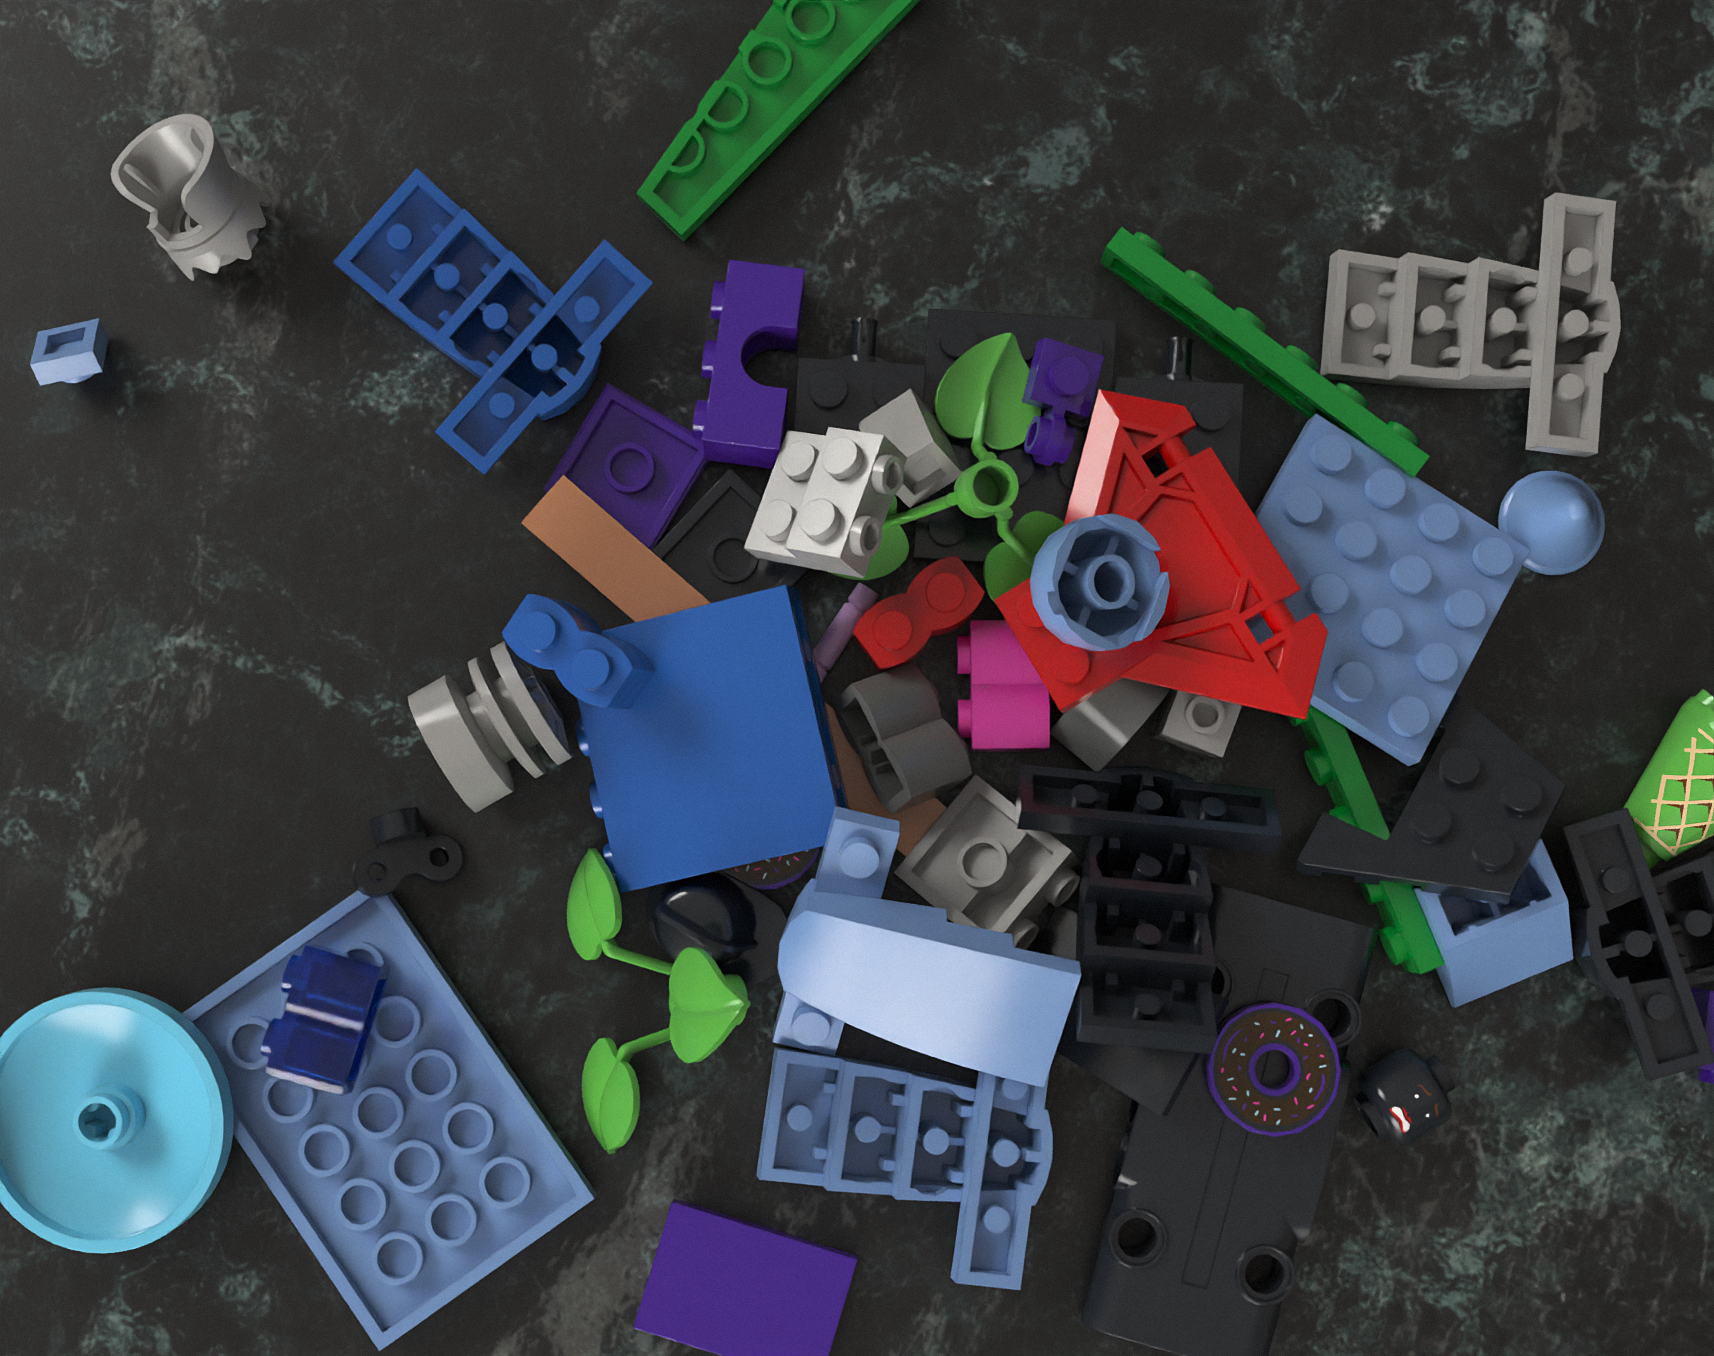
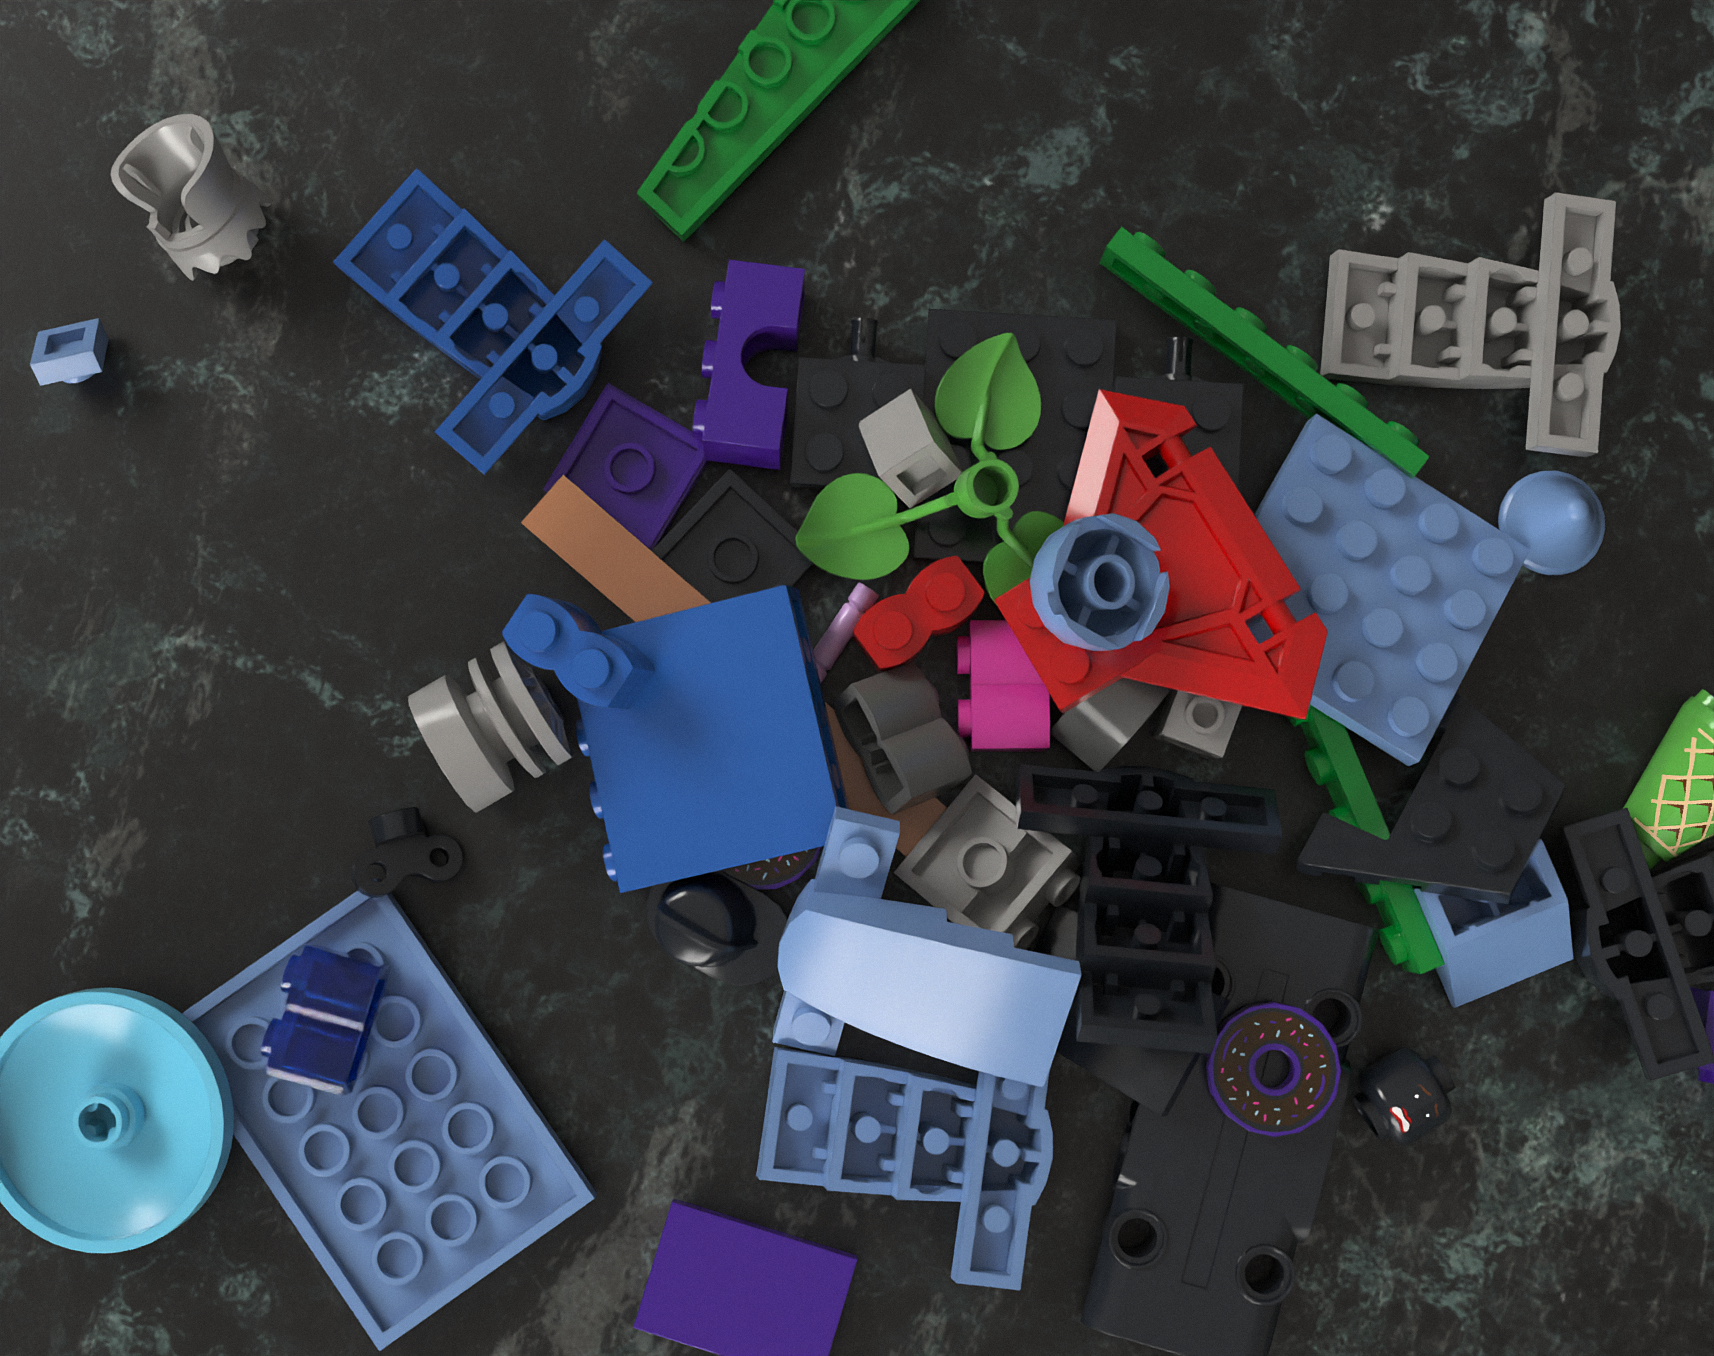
bright green plant [567,848,751,1154] -> none
plate [744,427,907,578] -> none
dark purple plate [1022,337,1104,466] -> none

